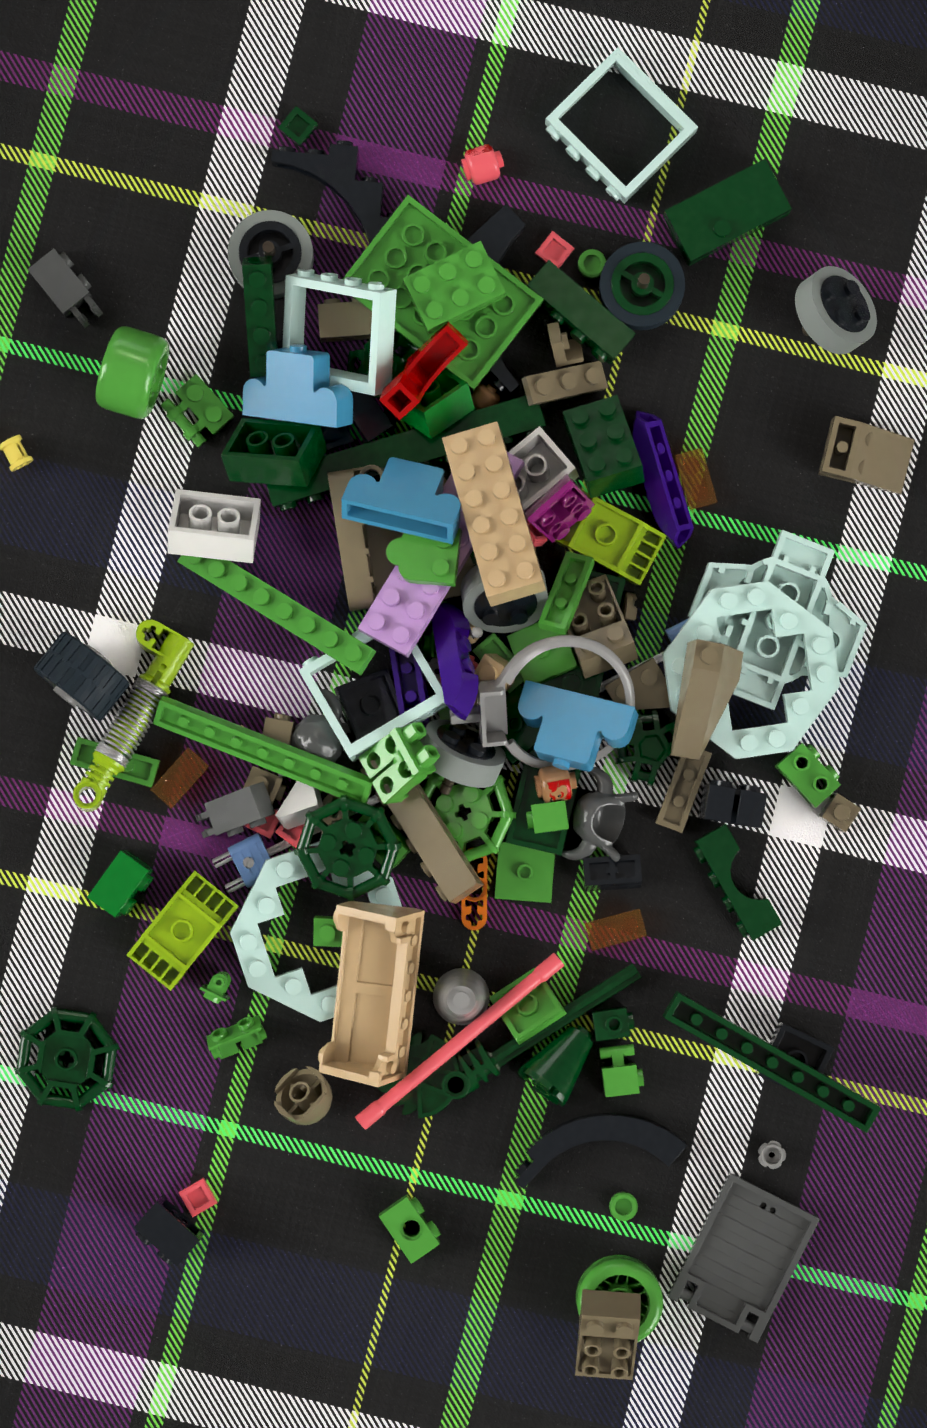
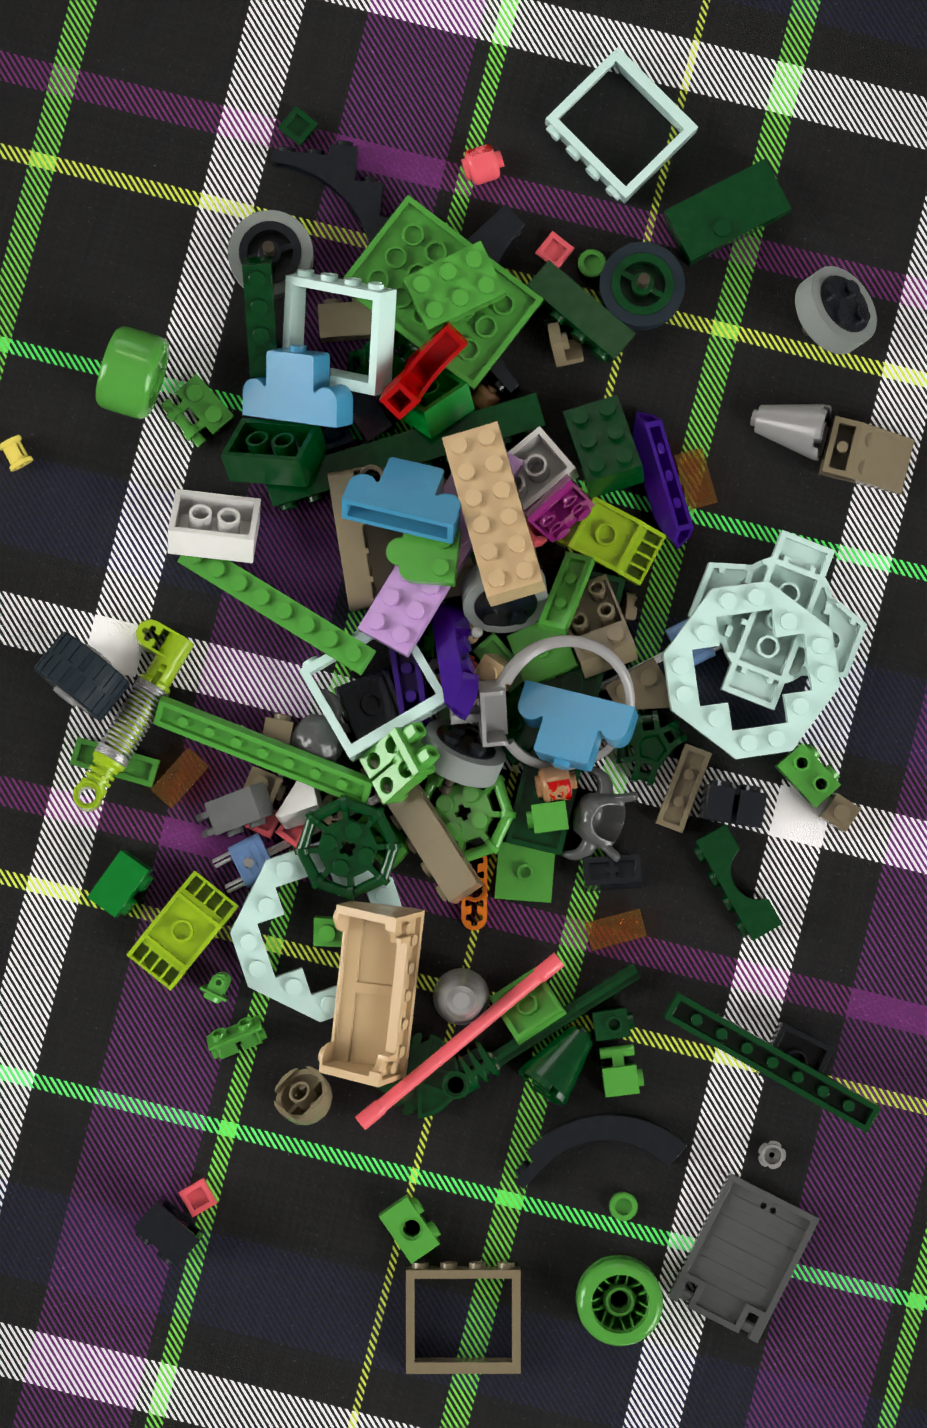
dark green plate [14,1006,120,1112] -> none
dark grey hinge [27,248,103,328] -> none
dark tan plate [522,361,608,406] -> none
dark tan slope [575,1289,641,1380] -> none
dark tan wedge [670,639,744,761] -> none
none -> dark tan window [406,1261,521,1374]
none -> light grey cone [750,404,832,461]

